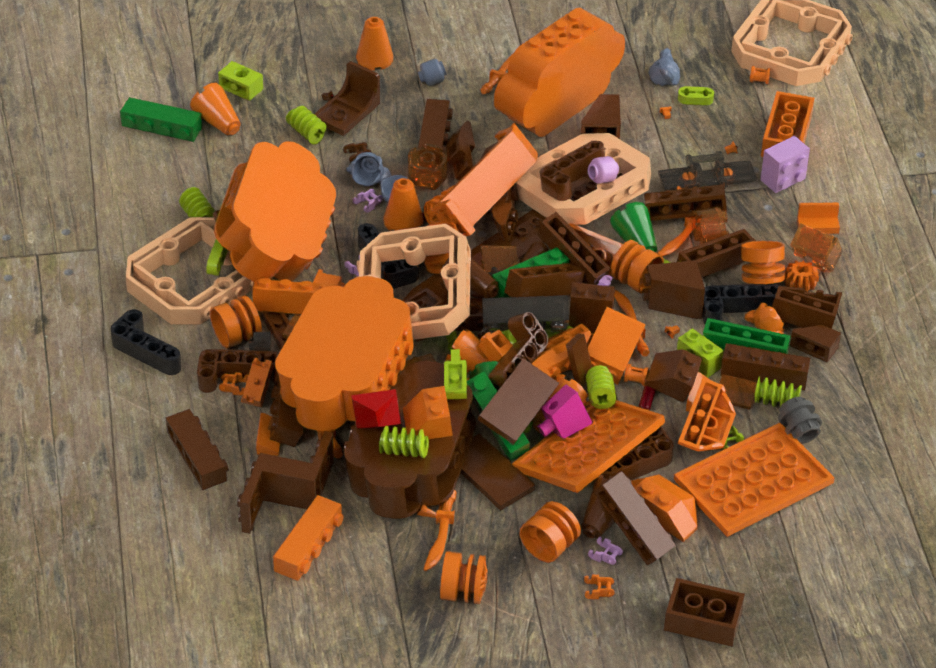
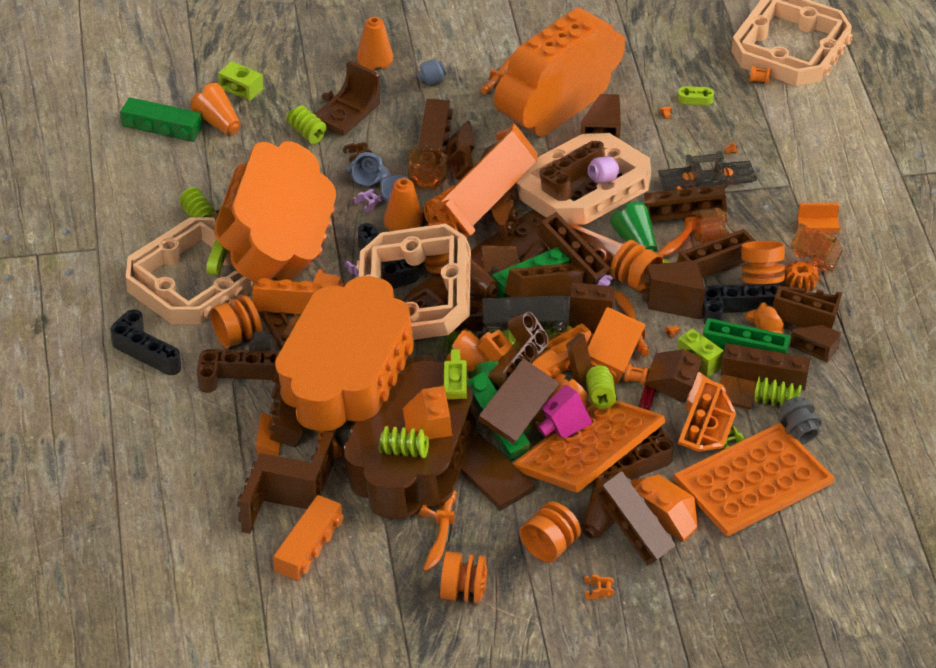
reddish brown brick [165,409,229,490] -> none
orange piece [219,372,248,396] -> none
orange hinge [241,358,274,408] -> none
red slope [351,389,401,429] -> none
lavender piece [588,537,623,565] -> none
sand blue hair [648,48,680,86] -> none
reddish brown brick [664,578,745,647] -> none
lavender brick [760,136,810,193] -> none
orange brick [761,91,815,157] -> none

